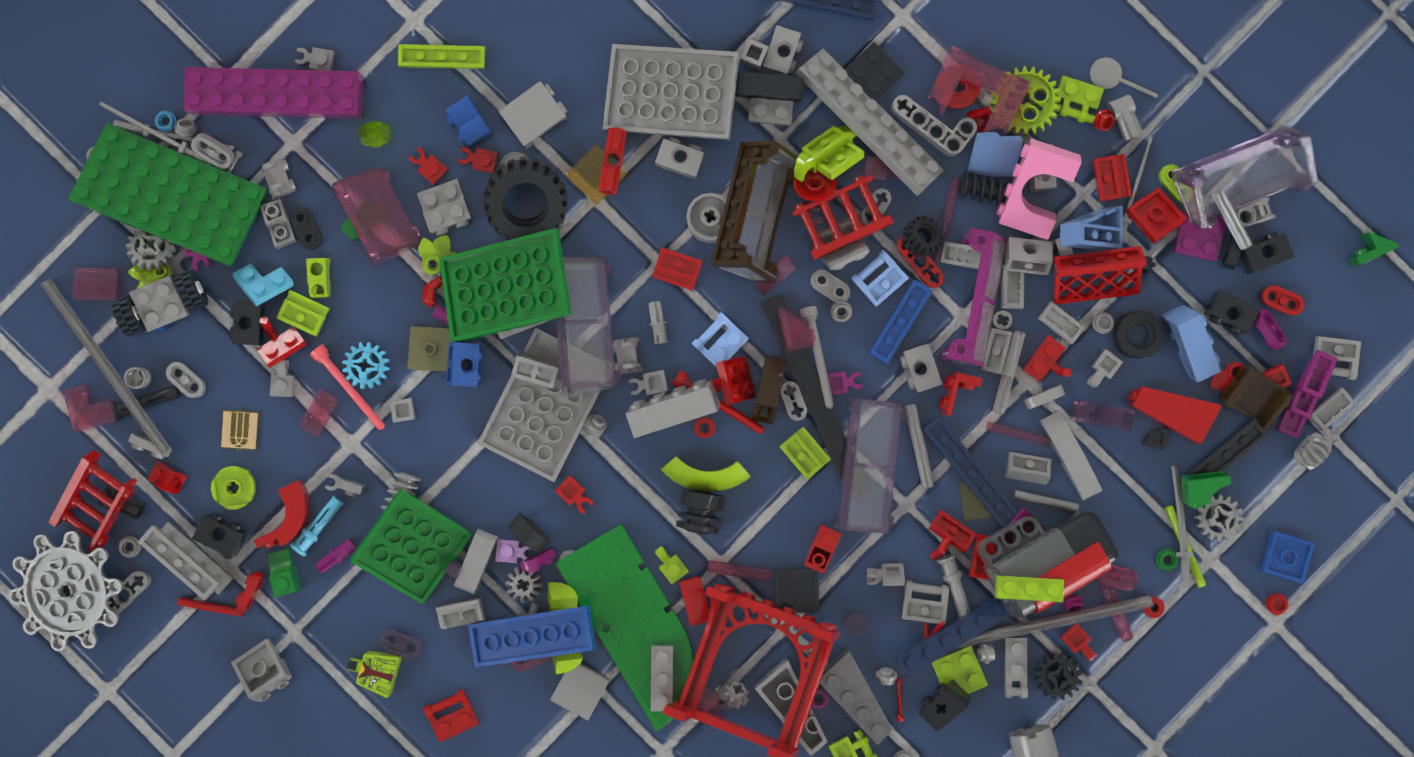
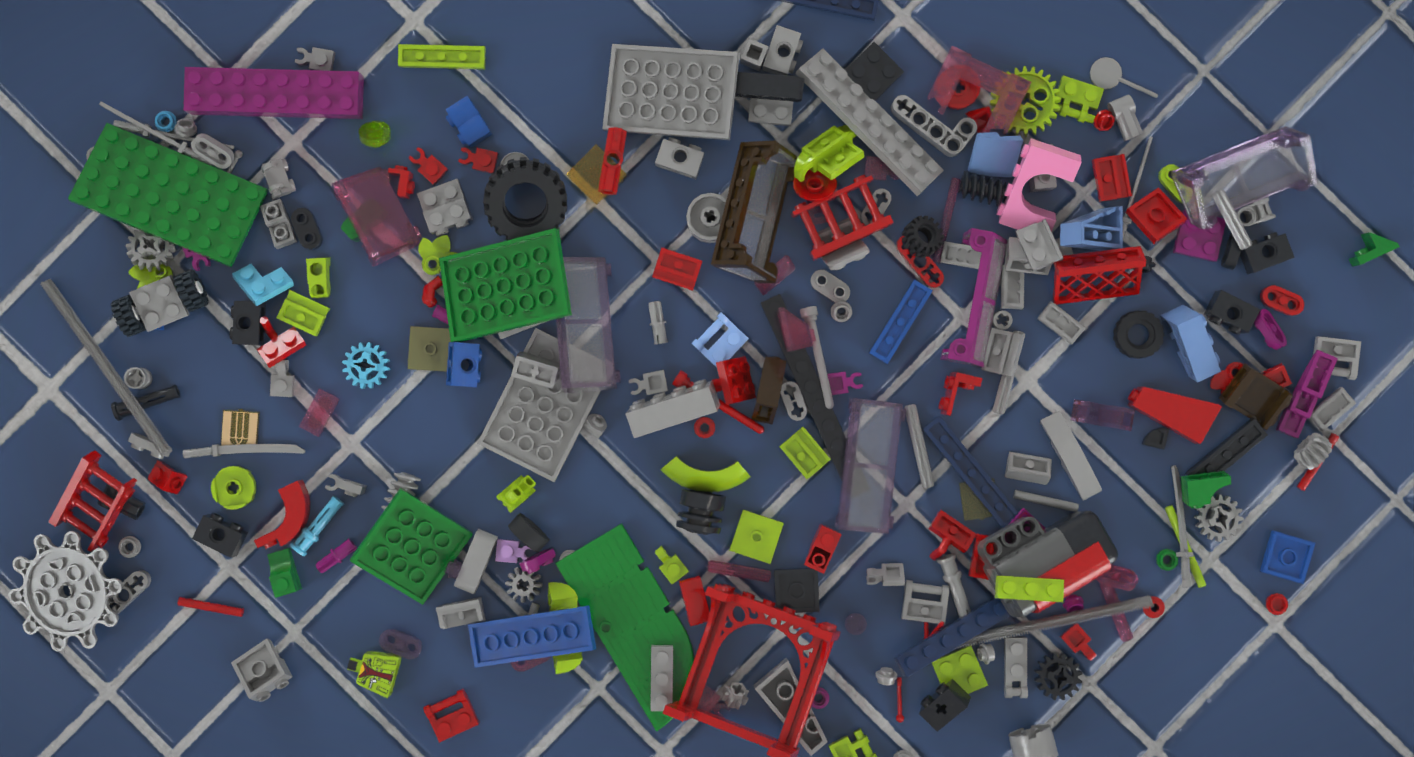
clear pink plate [63,385,117,432] -> none
clear pink plate [72,268,120,301] -> none
light grey fence [138,522,234,600] -> none
light grey plate [166,362,206,398] -> none
red plate [235,571,265,613] -> none
coral piece [310,344,385,430] -> none
light grey plate [390,398,416,423] -> none
light grey panel [498,81,568,149] -> none
light grey slope [550,663,610,720] -> none
red plate [555,475,594,514] -> none
light grey piece [612,337,643,375] -> none
flat silver wedge [820,648,893,745] -> none
light blue plate [850,250,909,307] -> none
light grey brick [900,343,942,393] -> none
clear pink bar [986,422,1051,447] -> none
red plate [1021,335,1072,382] -> none
light grey beam [1024,384,1065,410] -> none
light grey plate [1086,349,1123,388] -> none
light grey plate [1092,312,1114,334] -> none
none -> light grey sword [183,444,306,458]
none -> red bracket [388,165,415,199]
none -> lime hips [496,475,536,513]
none -> lime plate [729,509,784,564]
none -> light grey plate [1016,219,1063,272]
none -> red bar [1297,433,1339,491]

